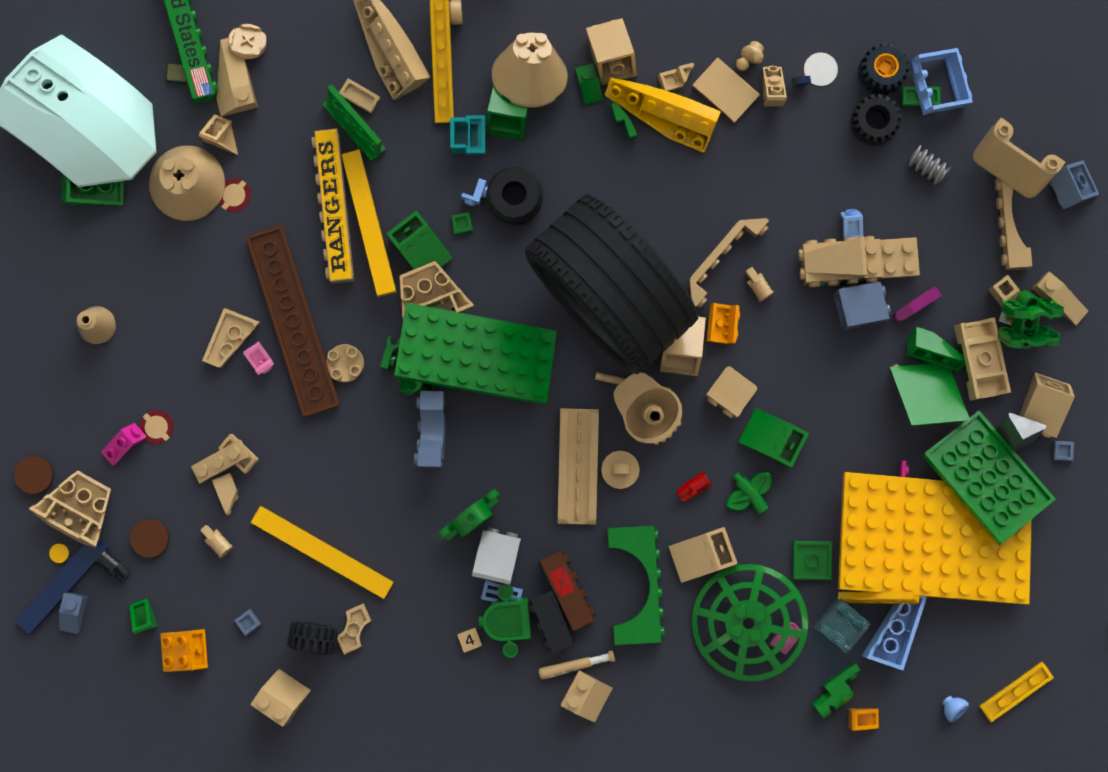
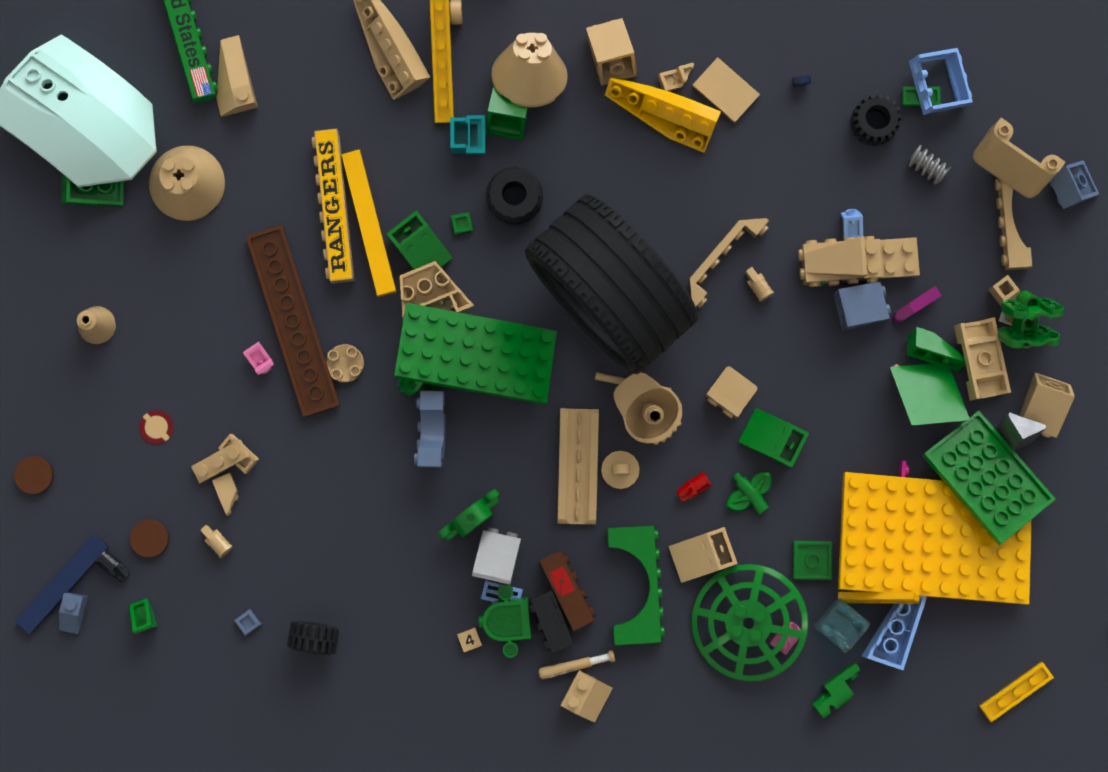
tan wedge [29,471,111,547] -> none
yellow piece [49,544,69,563] -> none
dark pink bracket [101,423,147,466] -> none
light orange bracket [160,629,208,672] -> none
olive tile [165,62,187,84] -> none
tan slope [199,114,238,155] -> none
tan wing [202,308,260,368] -> none
sticker [219,178,251,212] -> none
tan tile [229,24,266,59] -> none
tan slope [250,669,311,727] -> none
yellow tile [251,506,394,599] -> none
green fence [322,84,386,162] -> none
tan tile [337,603,372,655] -> none
tan tile [339,78,381,114] -> none
green plate [380,336,400,370] -> none
light blue bracket [461,178,487,206] -> none
green slope [575,63,603,106] -> none
green slope [611,103,637,141] -> none
tan slope [660,316,706,376] -> none
light orange bracket [707,303,740,344] -> none
tan animal [736,41,764,71] -> none
tan slope [762,66,787,106] -> none
white sticker [804,53,838,86] -> none
light orange slope [848,708,879,731] -> none
black wheel [858,43,910,95] -> none
light blue brick [942,696,969,722] -> none
tan slope [1032,272,1088,326] -> none
sand blue tile [1053,441,1074,461] -> none

